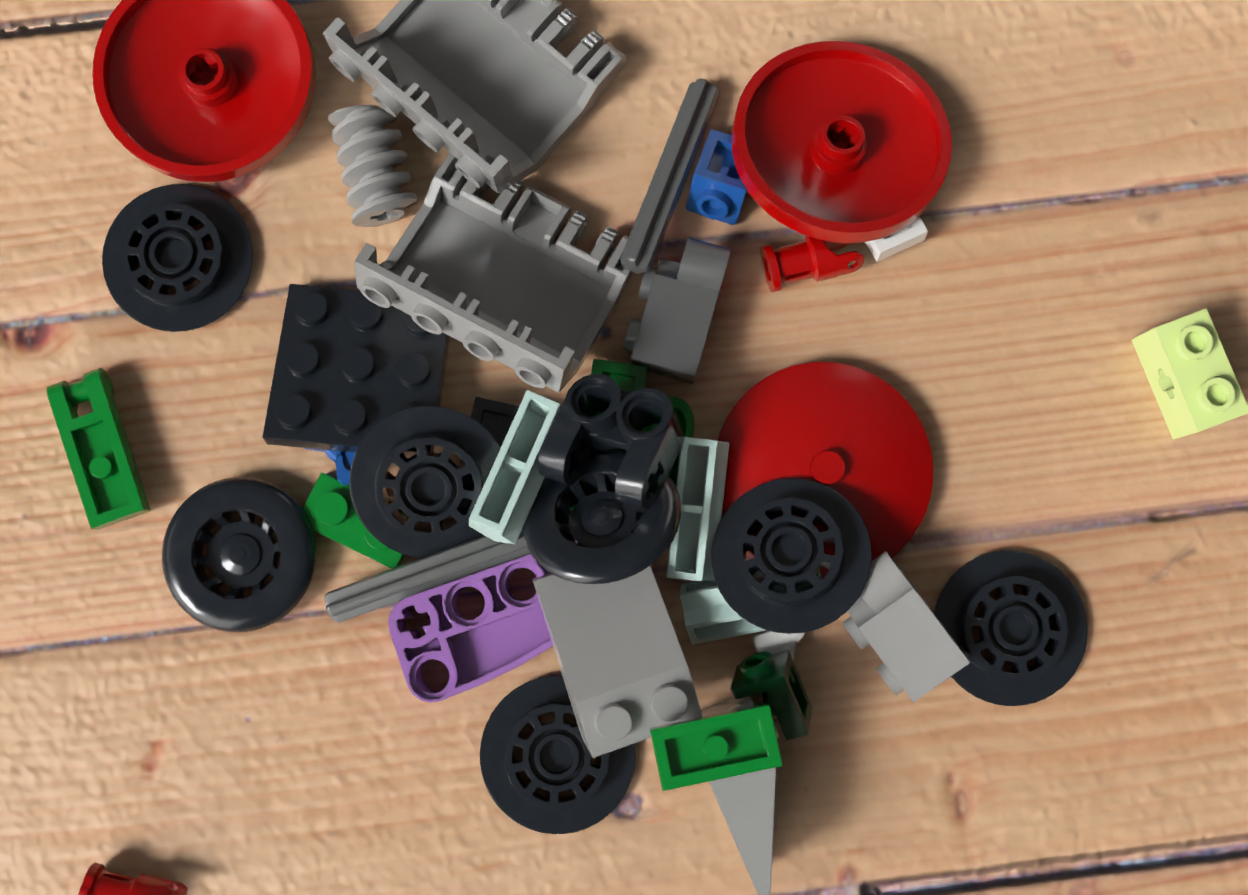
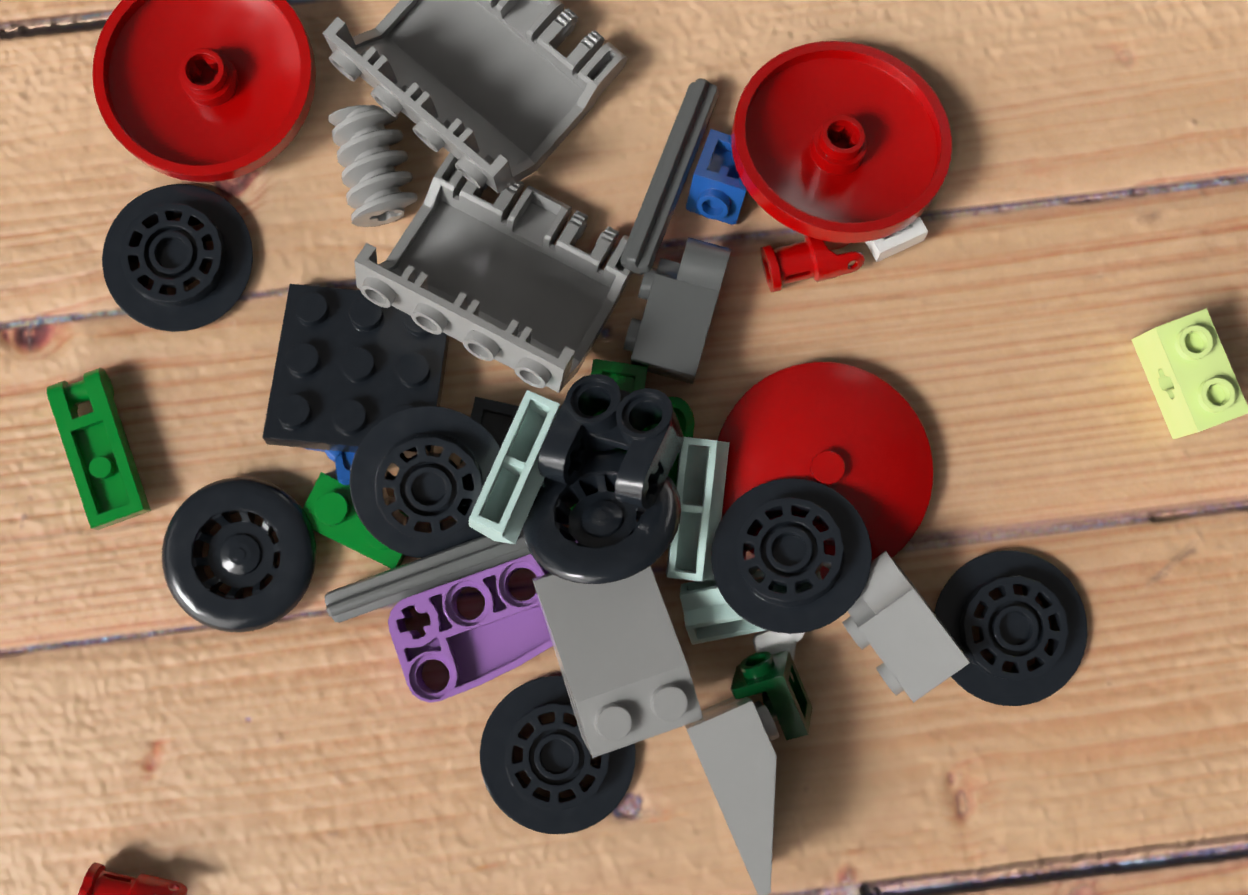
green plate [650,703,783,791] -> none

